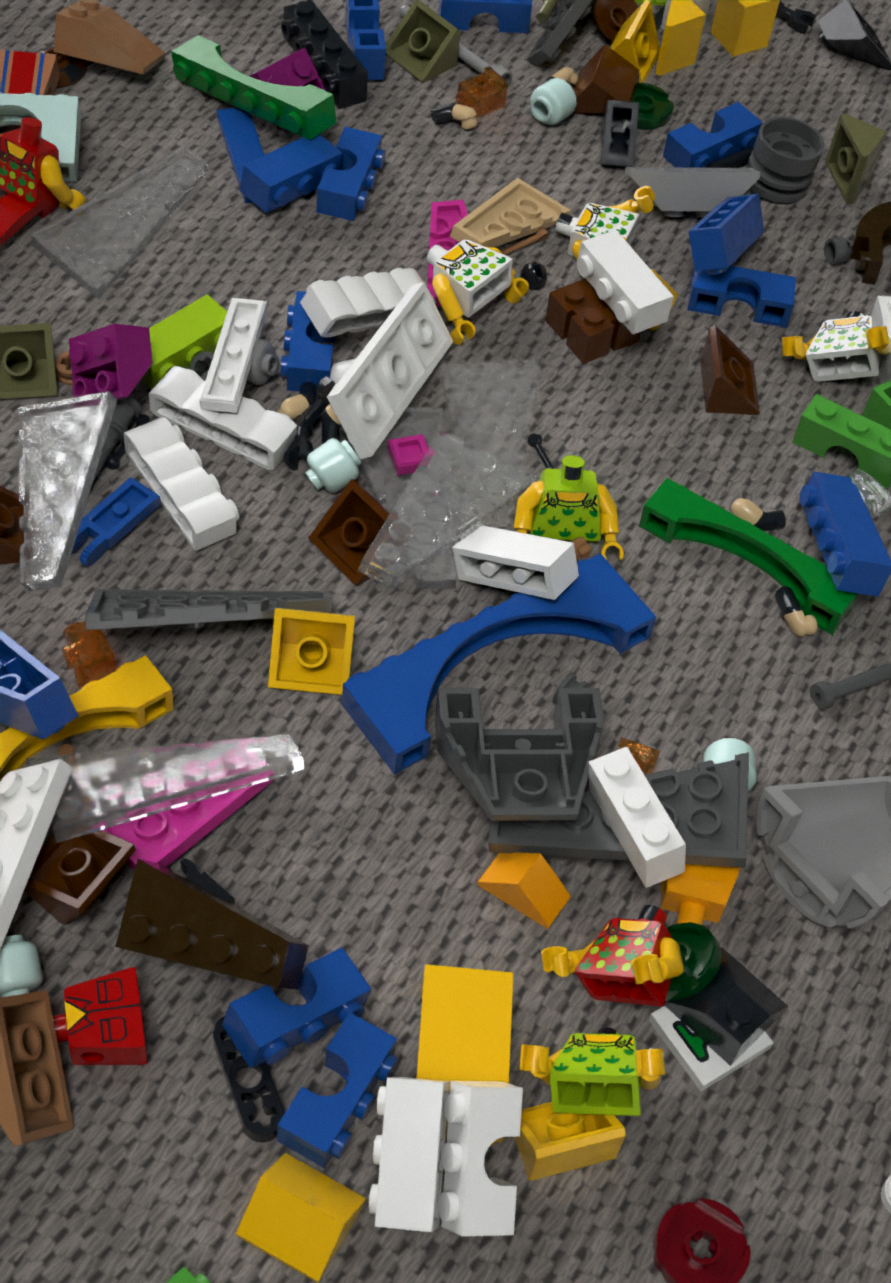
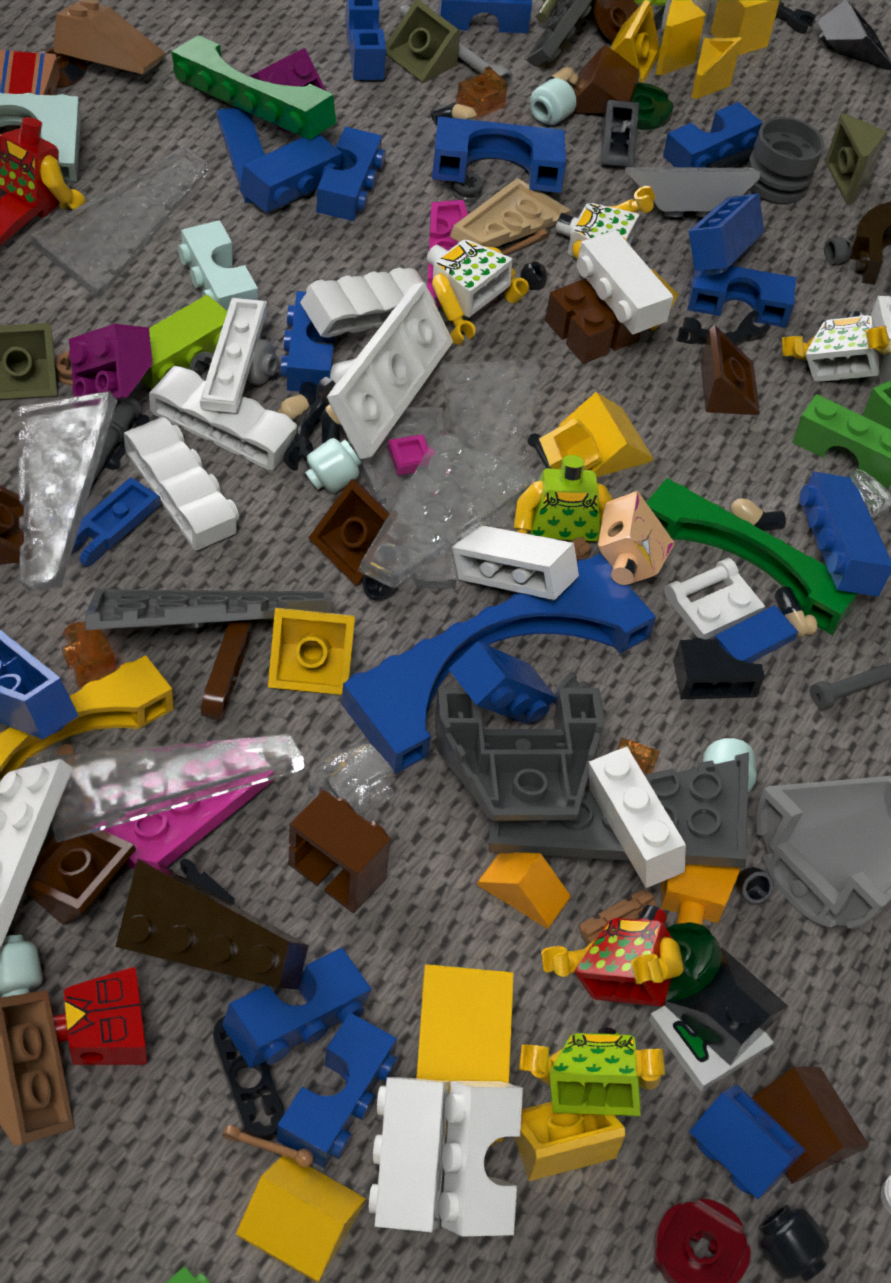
black brick [281,0,368,109] -> none
none -> light aqua arch [178,220,258,311]
none -> reddish brown beam [201,620,252,720]
none -> medium nougat hinge [222,1125,314,1167]
none -> reddish brown piece [288,789,391,914]
none -> clear piece [307,742,395,818]
none -> black hinge [363,568,397,600]
none -> blue arch [432,116,566,193]
none -> blue brick [449,641,557,724]
none -> dark grey bush [453,172,483,202]
none -> yellow panel [539,418,602,470]
none -> yellow slope [559,392,653,477]
none -> medium nougat axle [579,889,657,944]
none -> light nougat torso [598,491,675,585]
none -> white plate [664,558,765,639]
none -> black arch [673,638,765,700]
none -> black piece [677,310,771,346]
none -> blue brick [689,1084,806,1199]
none -> yellow slope [691,37,743,99]
none -> blue tile [714,605,798,663]
none -> black hinge [736,867,774,904]
none -> reddish brown slope [752,1067,869,1185]
none -> black head [758,1205,829,1281]

